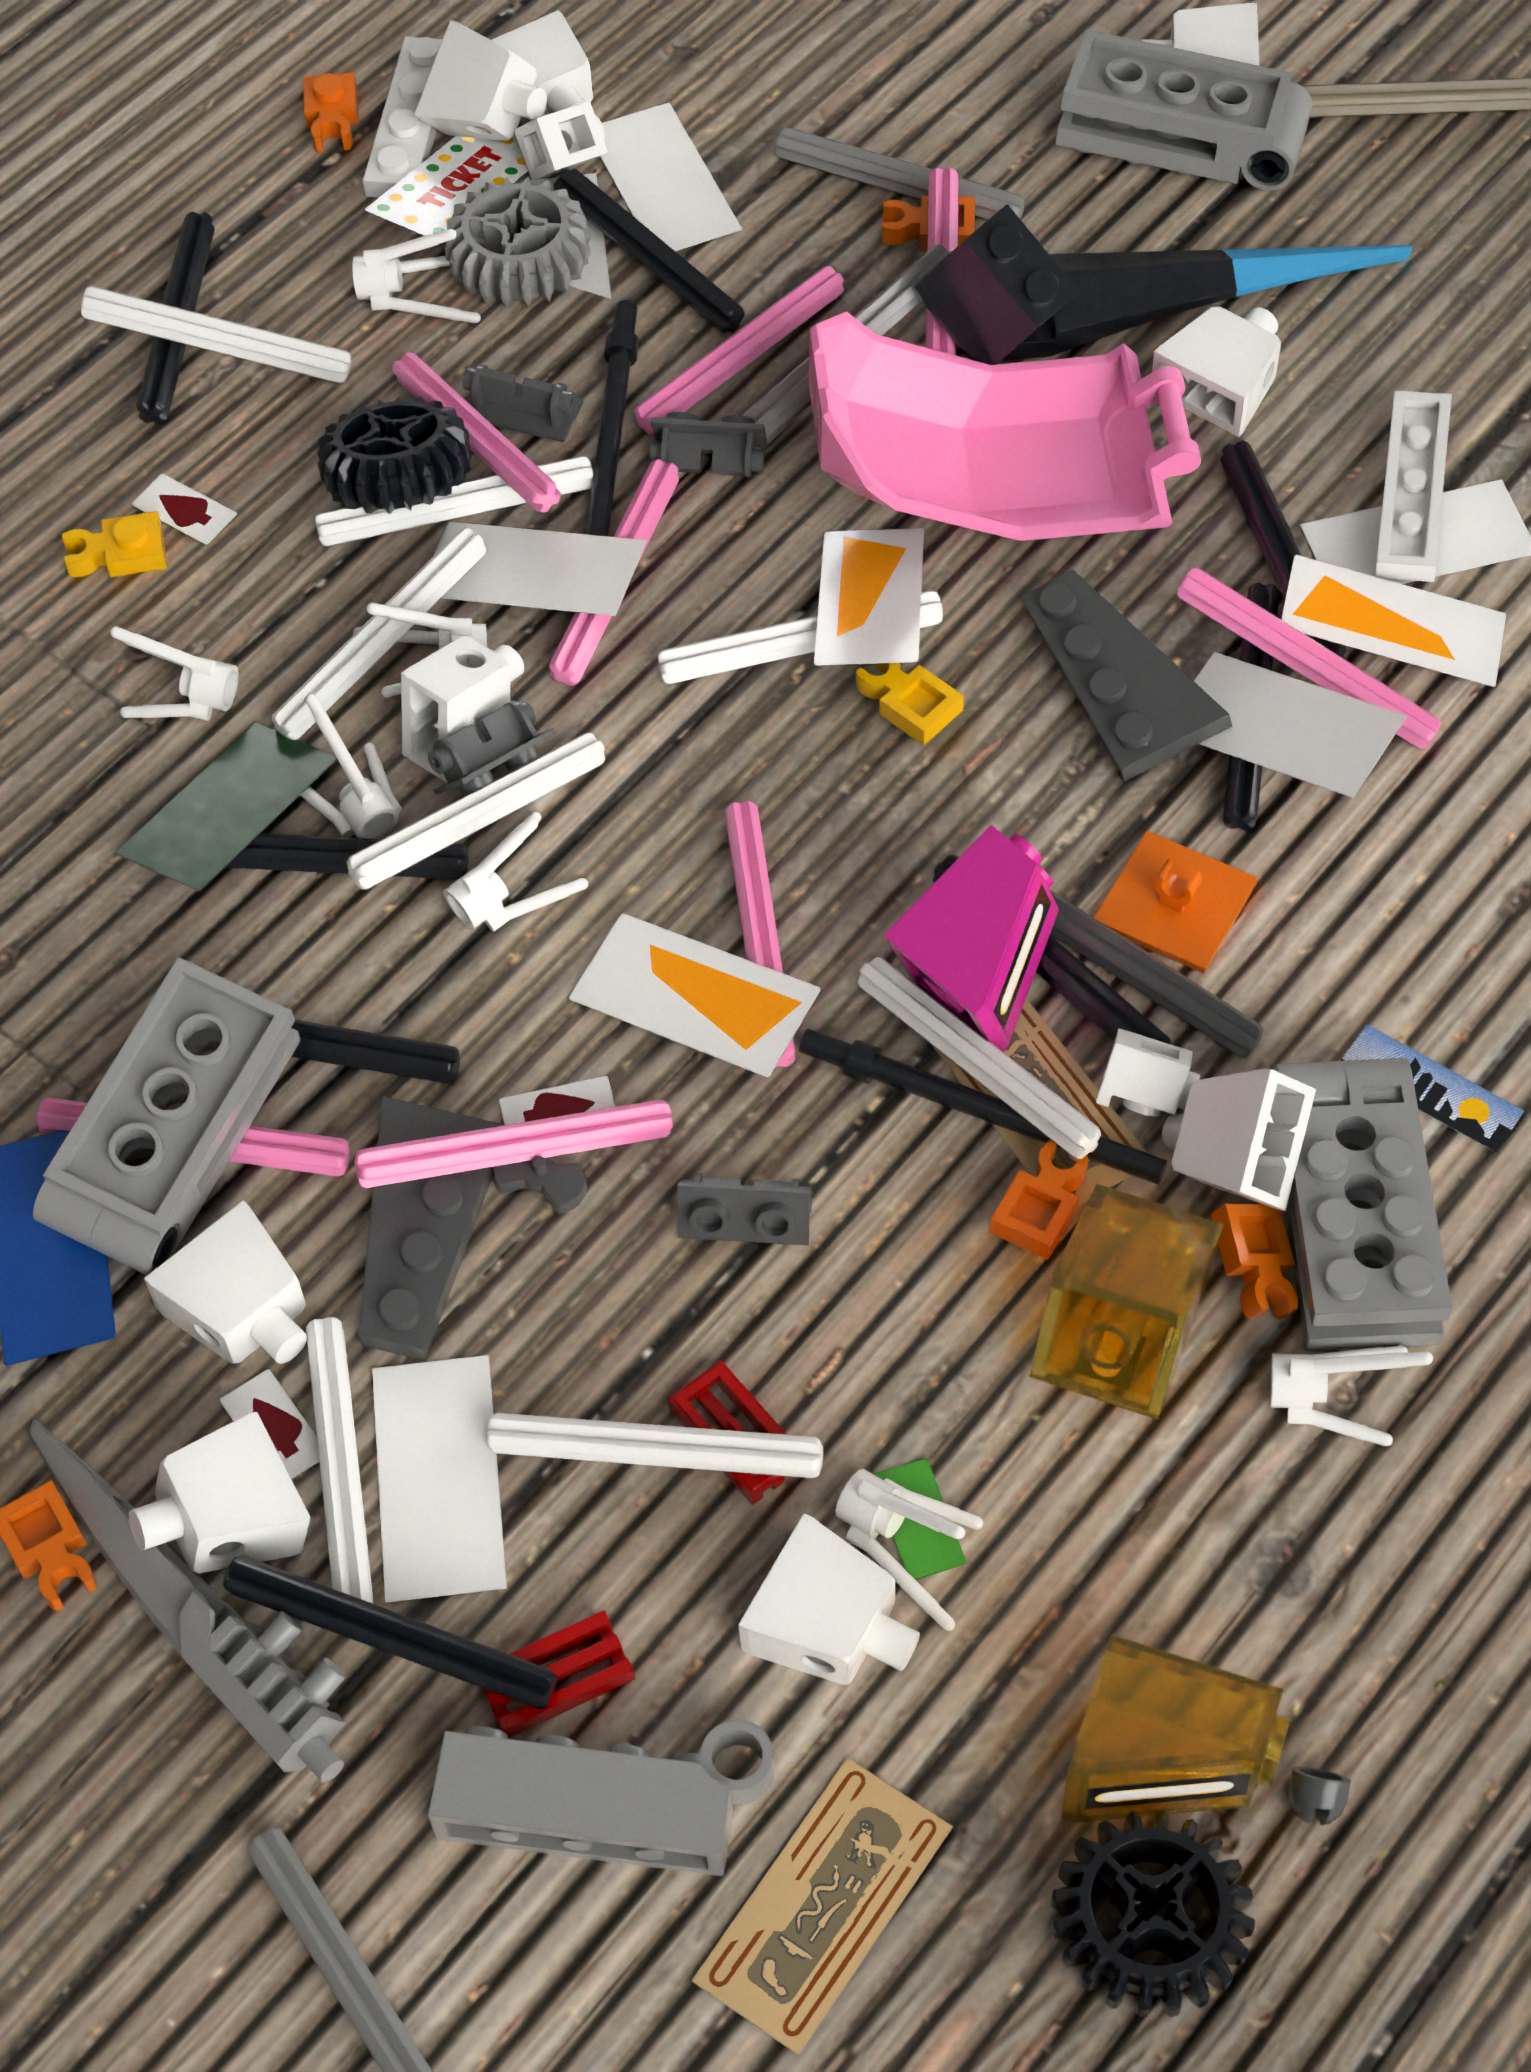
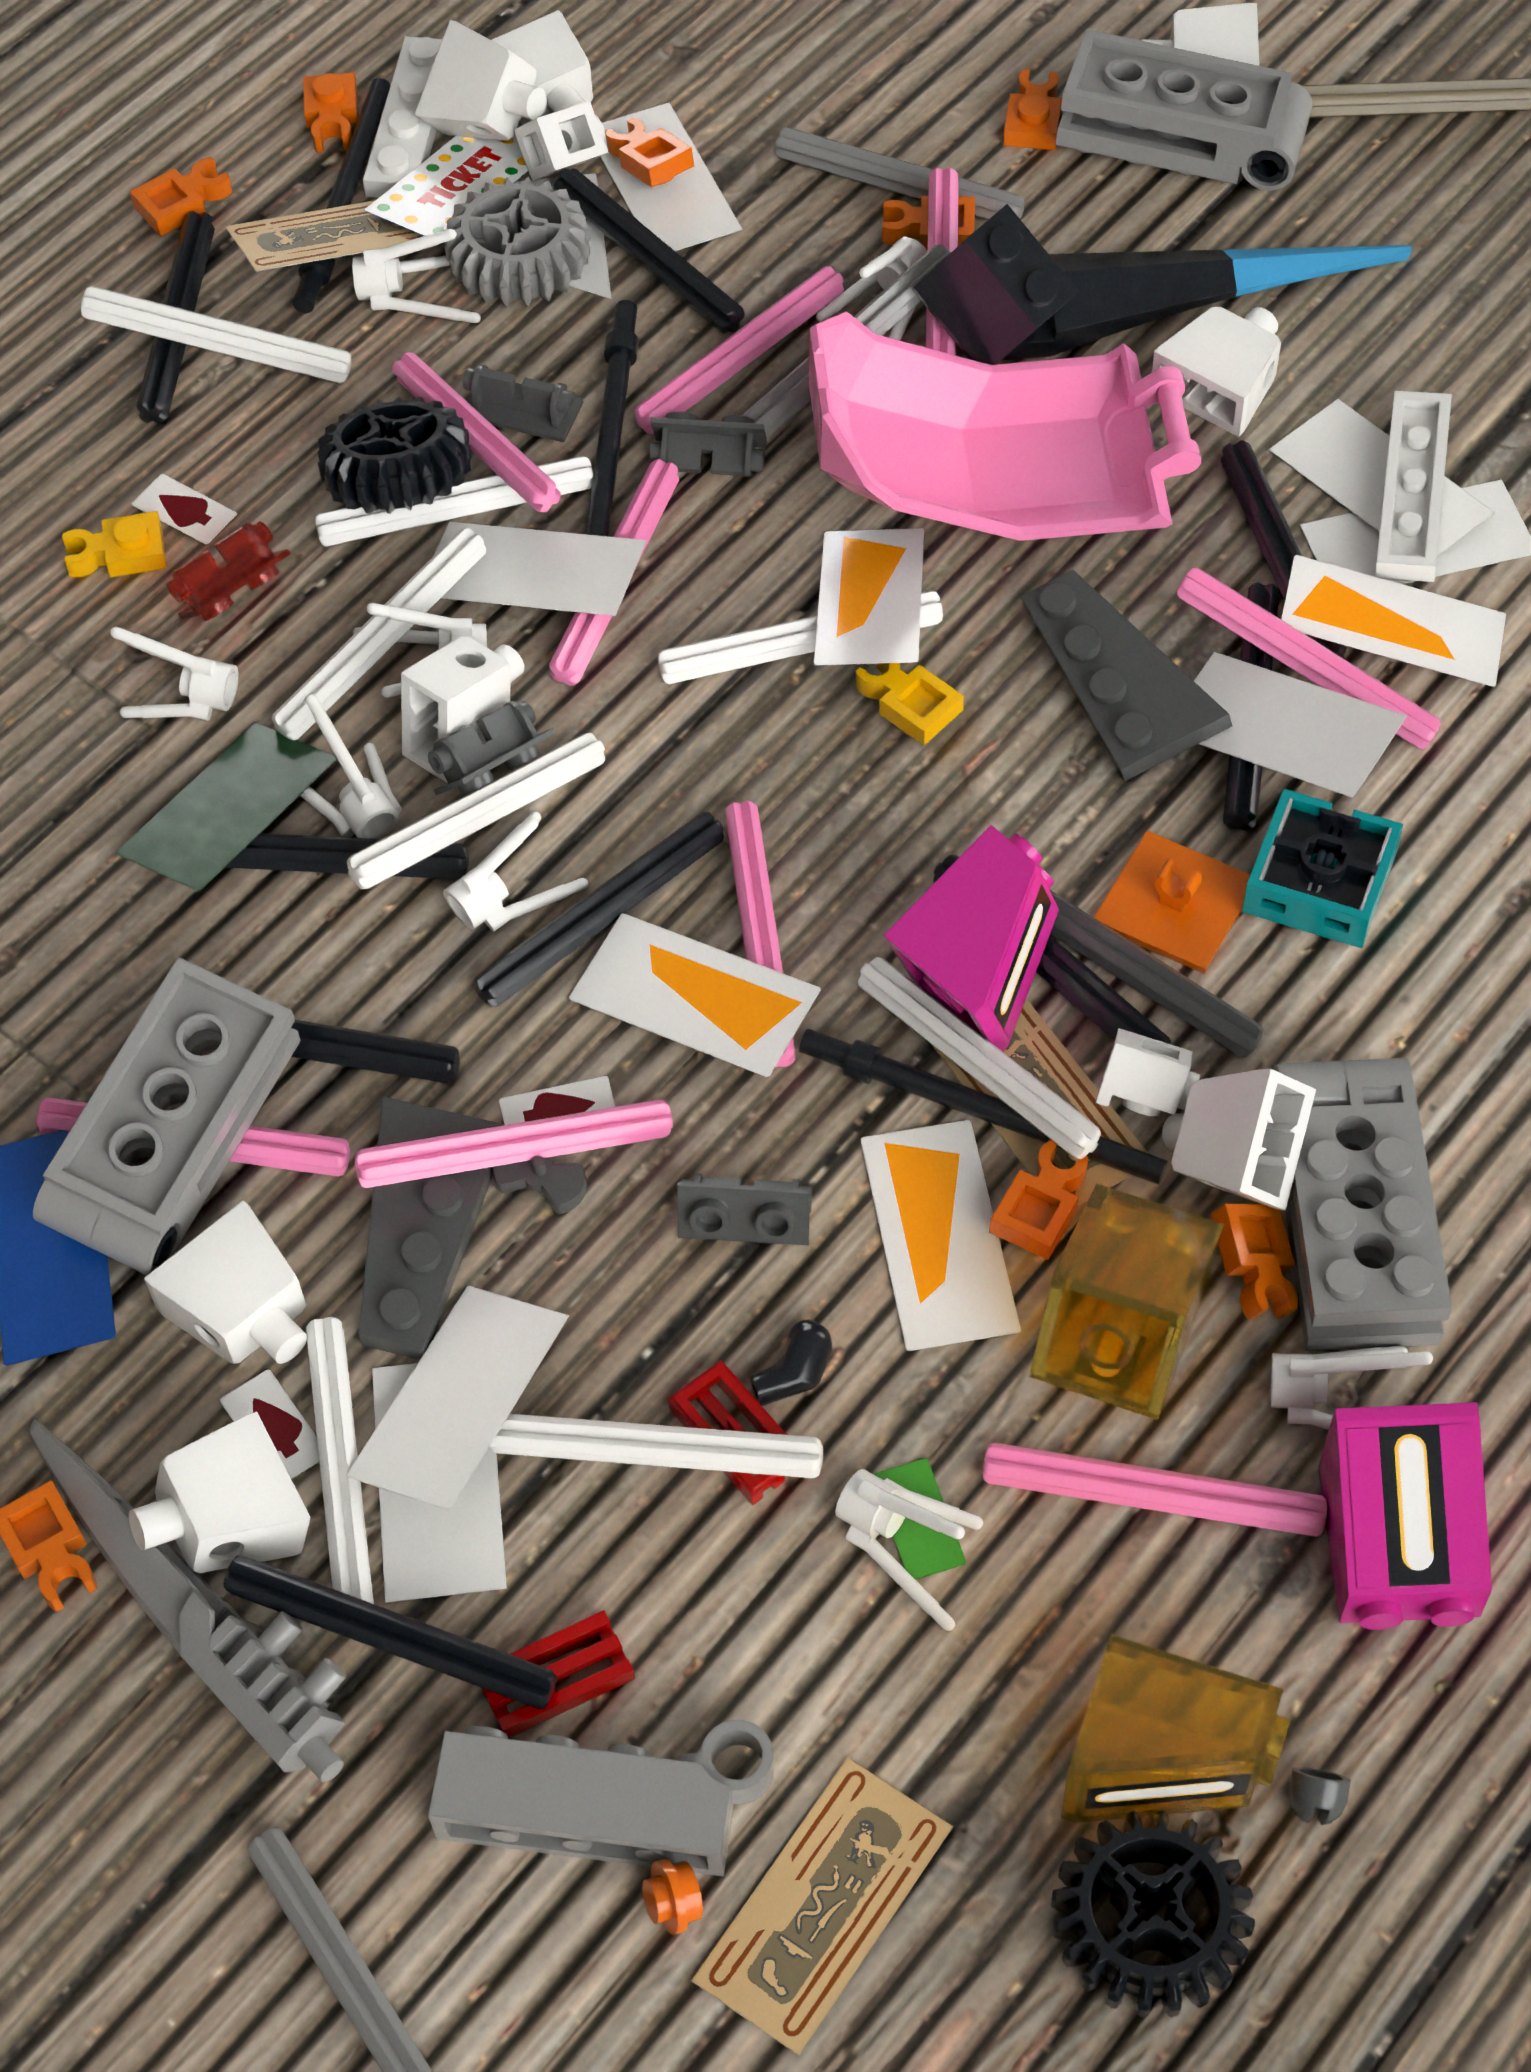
white torso [738,1513,920,1685] -> none
sticker [1341,1024,1525,1152] -> none
none -> orange plate [129,157,232,237]
none -> clear red hinge [166,521,291,621]
none -> tan sticker [225,200,423,272]
none -> black bar [293,78,391,313]
none -> white sticker [346,1285,569,1511]
none -> black axle [473,811,724,1008]
none -> orange plate [605,118,694,188]
none -> orange plate [642,1858,703,1935]
none -> black arm [749,1319,832,1406]
none -> white plant [816,236,927,341]
none -> white sticker [861,1120,1021,1351]
none -> bright pink axle [983,1443,1328,1537]
none -> orange plate [1003,69,1062,150]
none -> piece [1242,789,1404,949]
none -> white sticker [1269,399,1495,557]
none -> dark pink slope [1318,1402,1492,1630]

